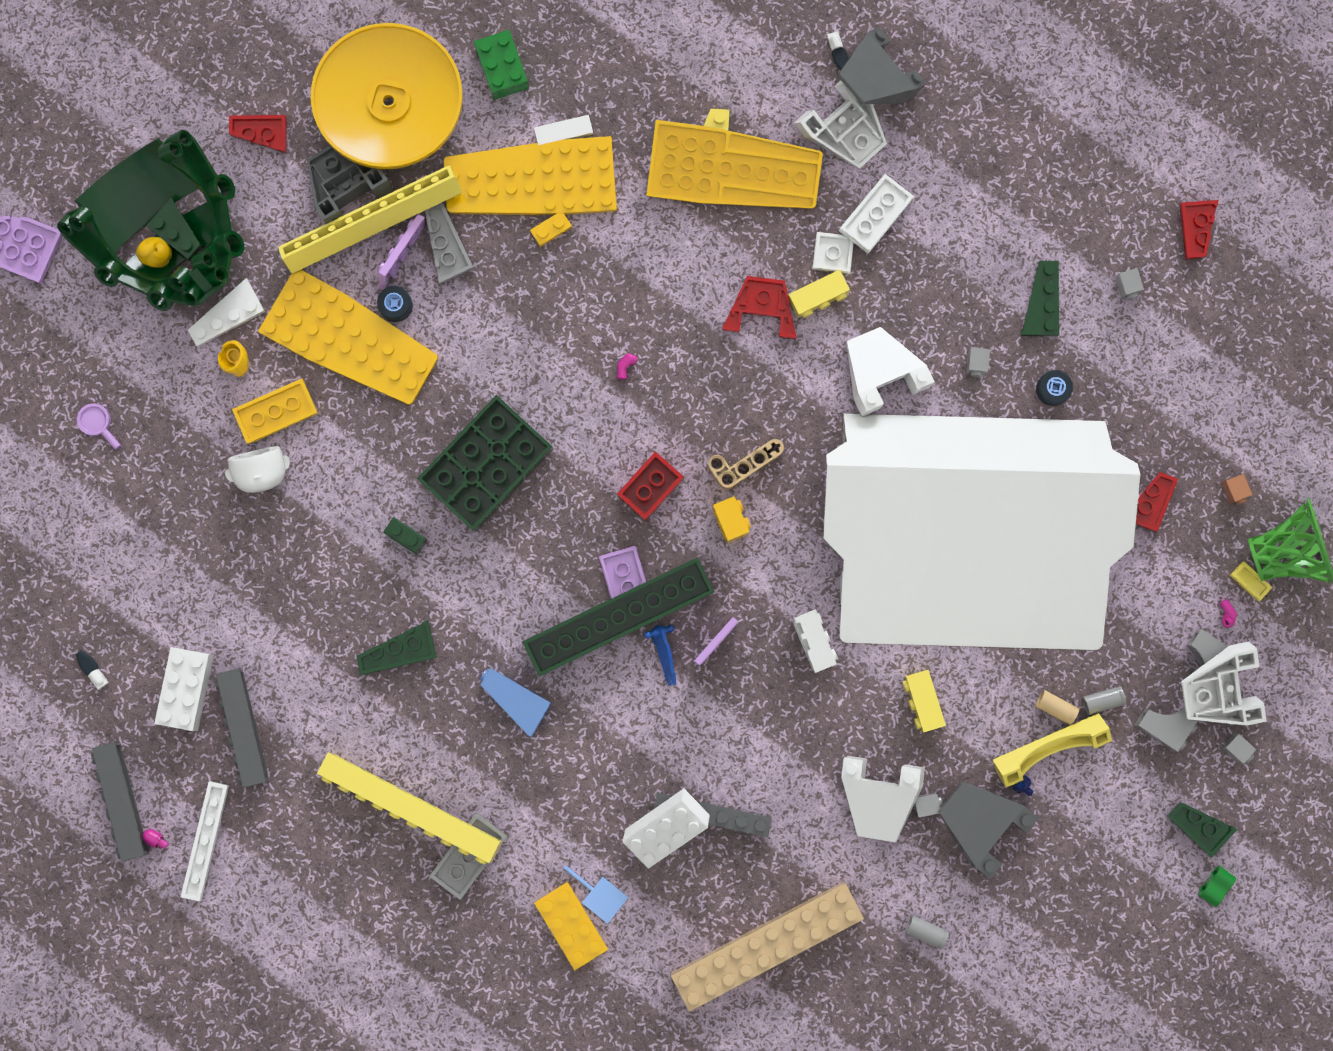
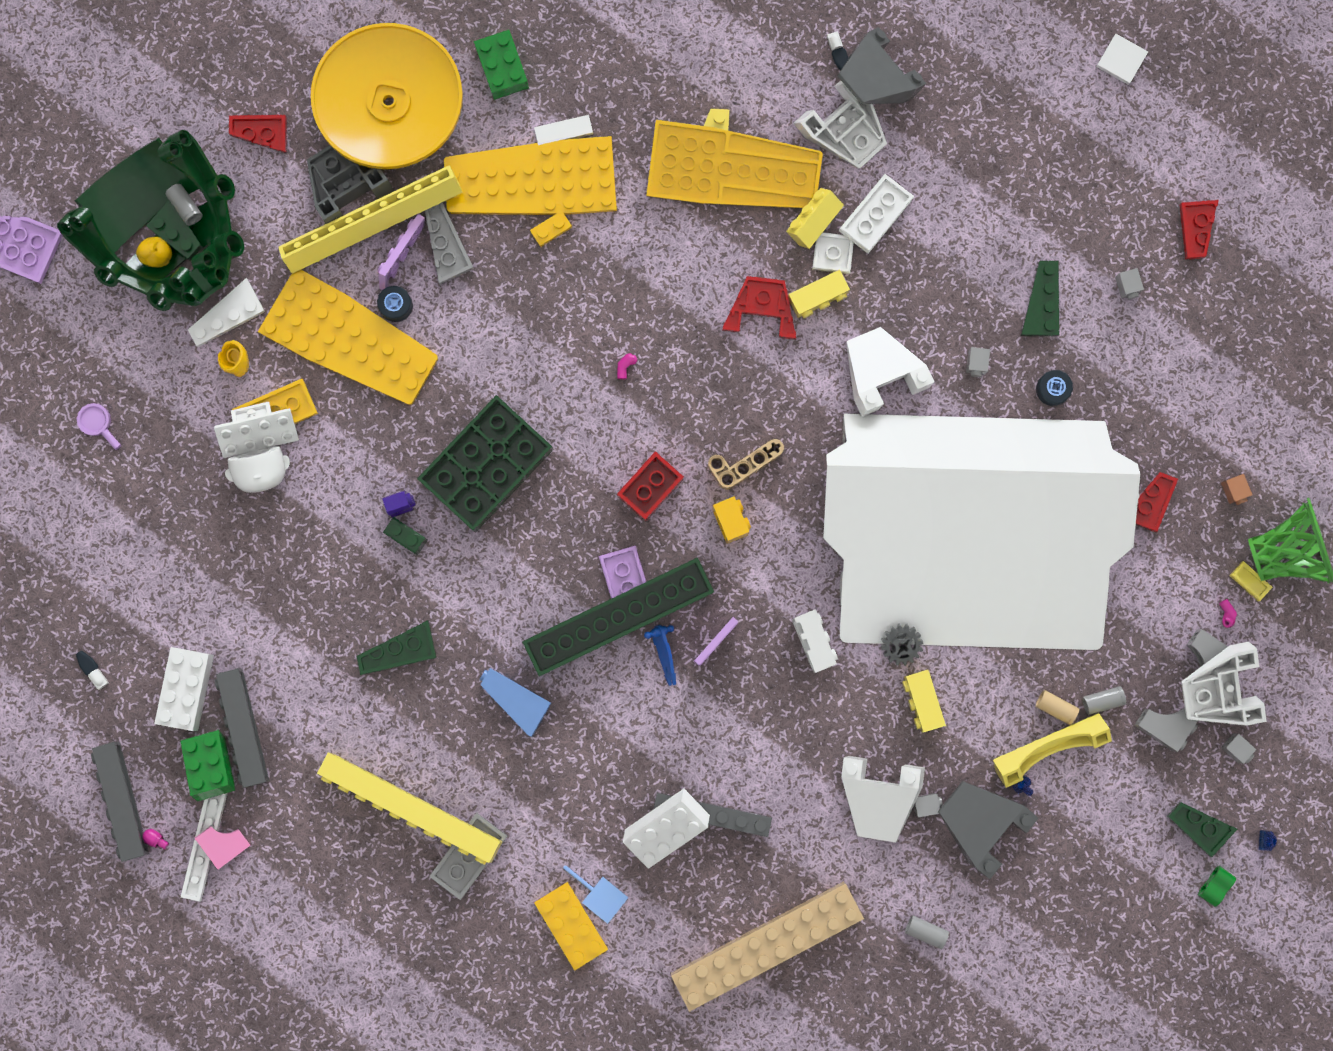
none -> light grey pin [165,184,202,226]
none -> green brick [181,730,235,801]
none -> bright pink tile [194,826,250,869]
none -> white bracket [214,402,299,458]
none -> dark purple brick [382,490,416,518]
none -> light yellow brick [786,188,844,249]
none -> dark grey gear [881,623,924,666]
none -> white tile [1096,34,1148,85]
none -> clear blue plate [1259,830,1277,851]

